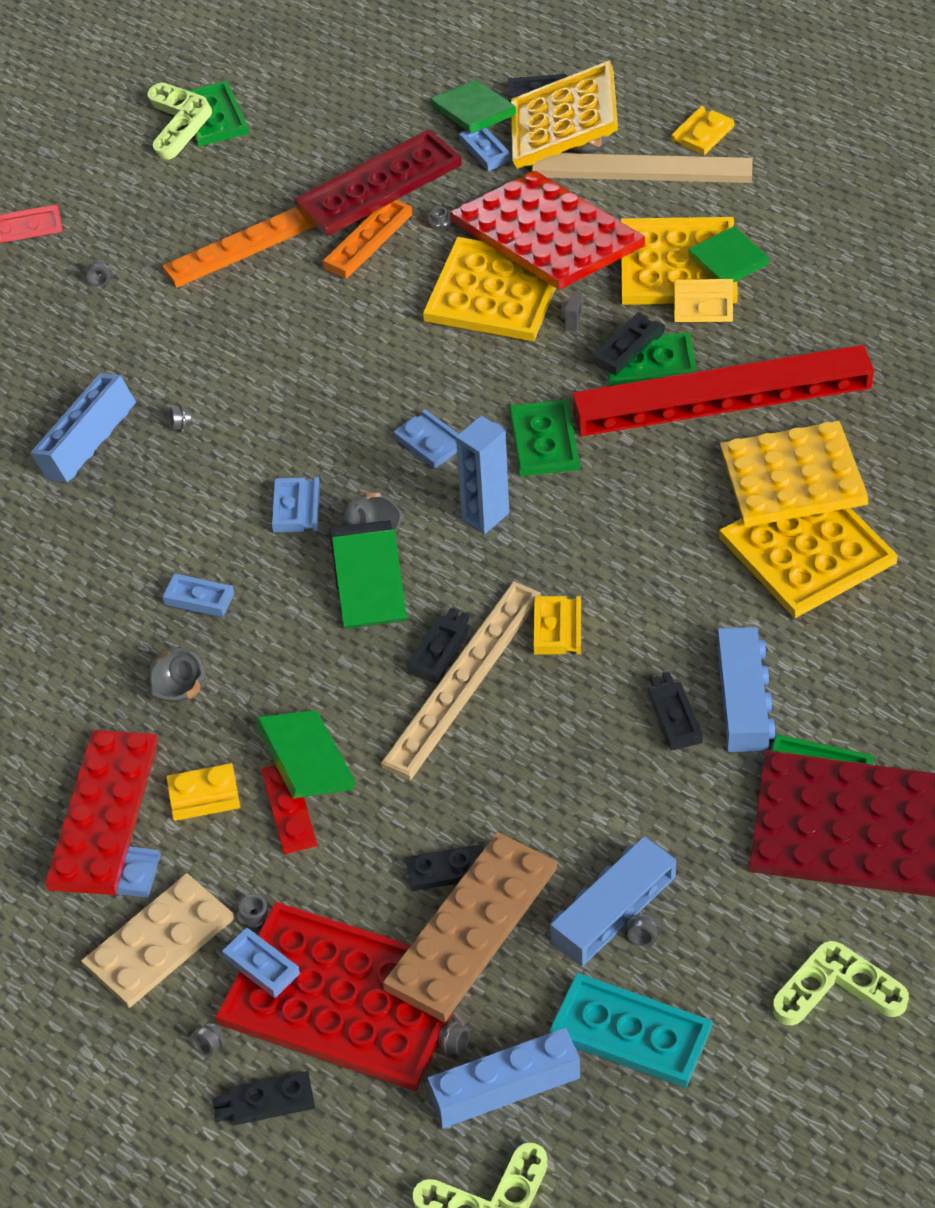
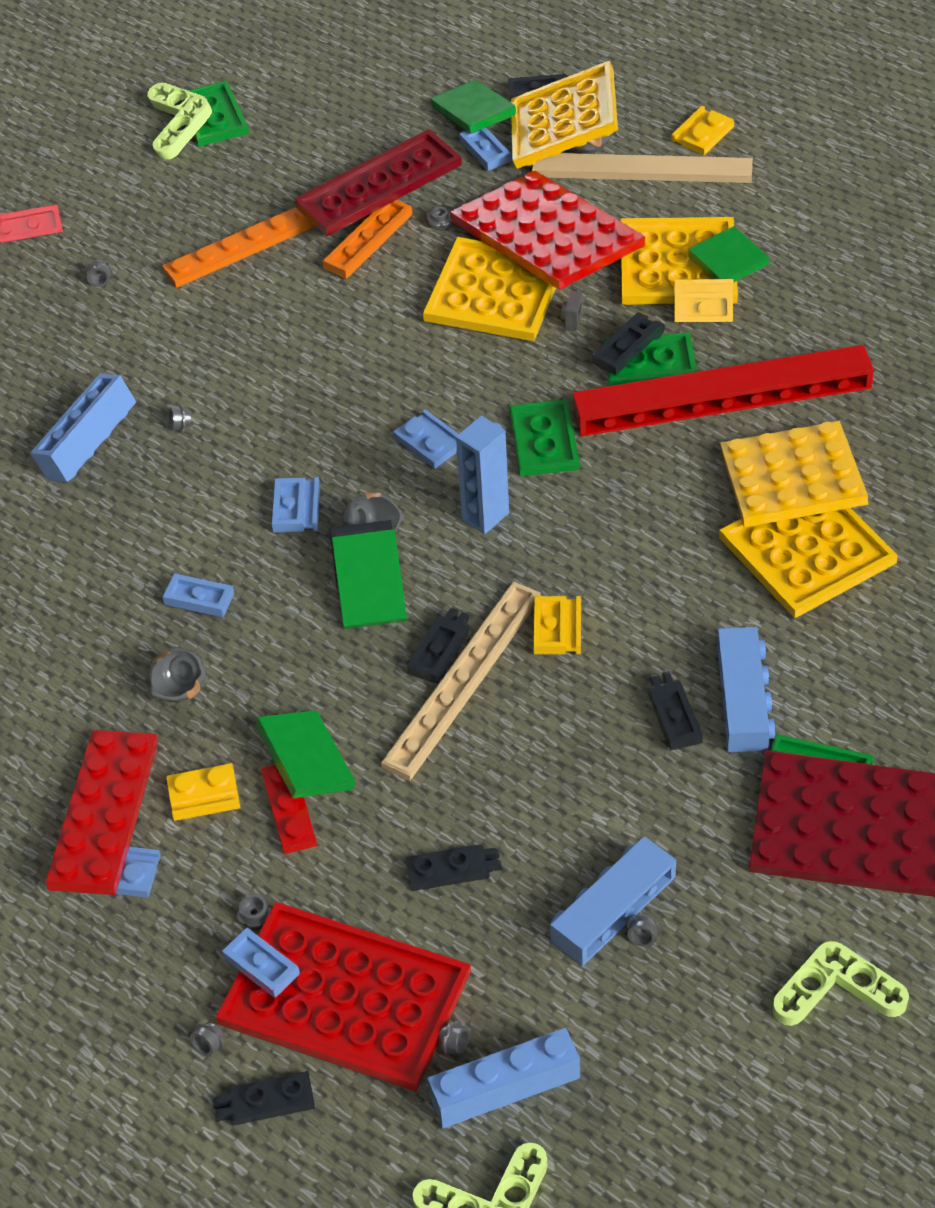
tan plate [81,873,234,1008] -> none
medium nougat plate [383,832,557,1022] -> none
teal plate [549,973,713,1088] -> none

